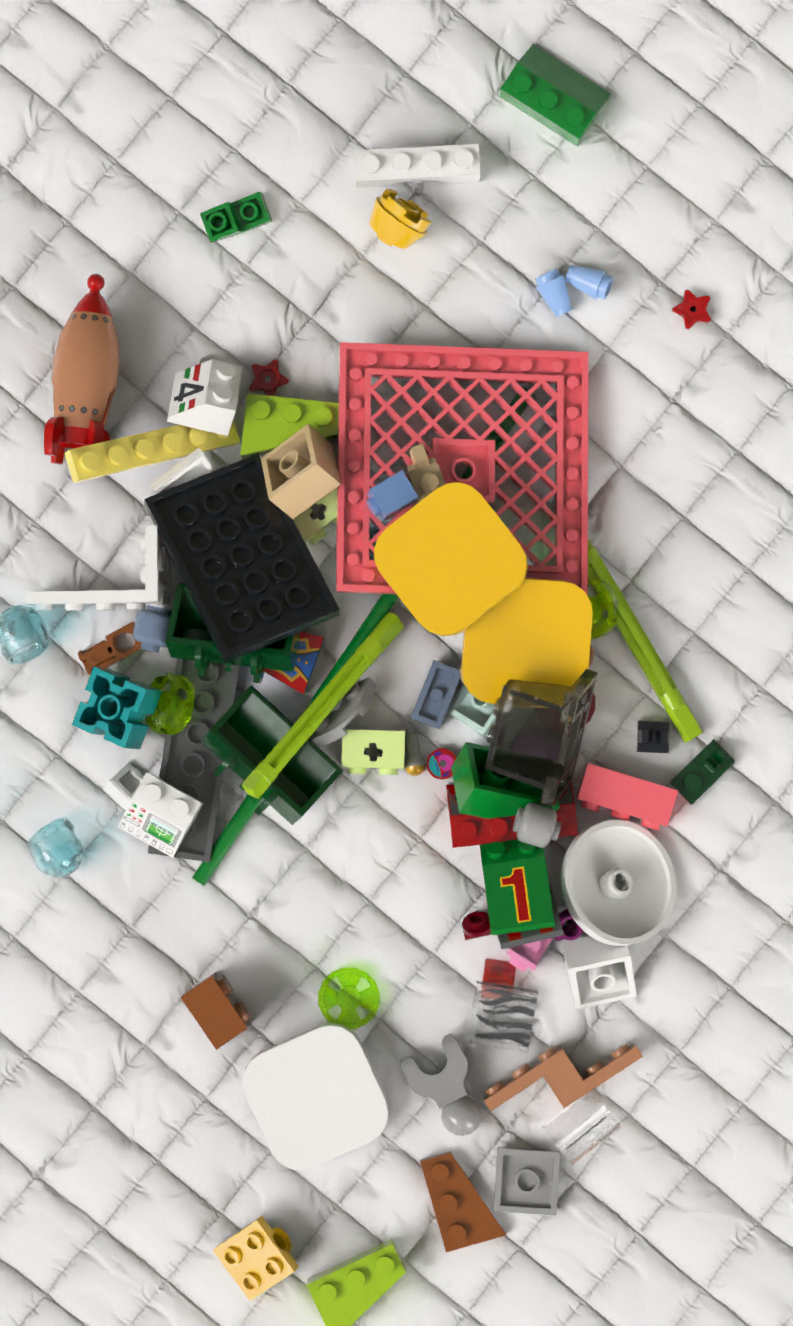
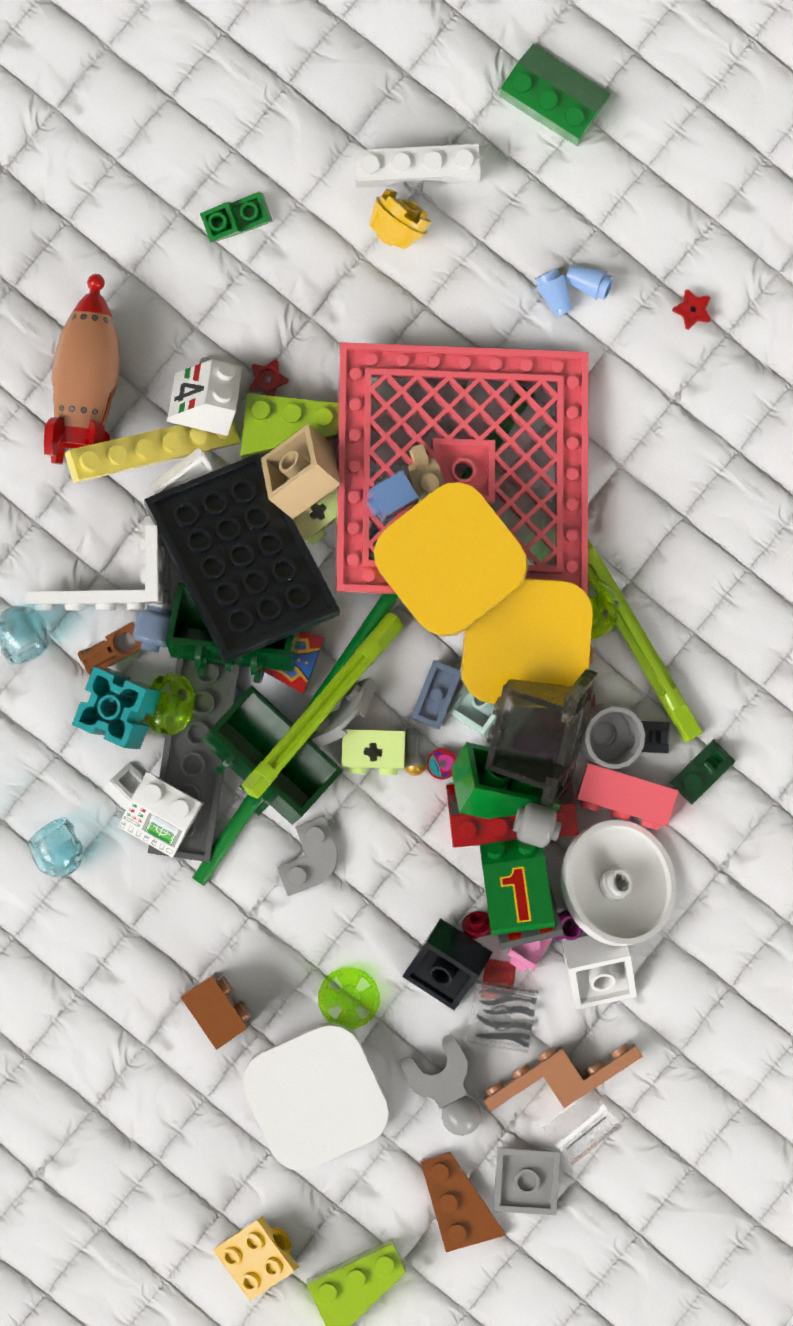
none -> light grey plate [277,816,338,896]
none -> black slope [402,918,493,1010]
none -> light grey piece [575,703,645,769]

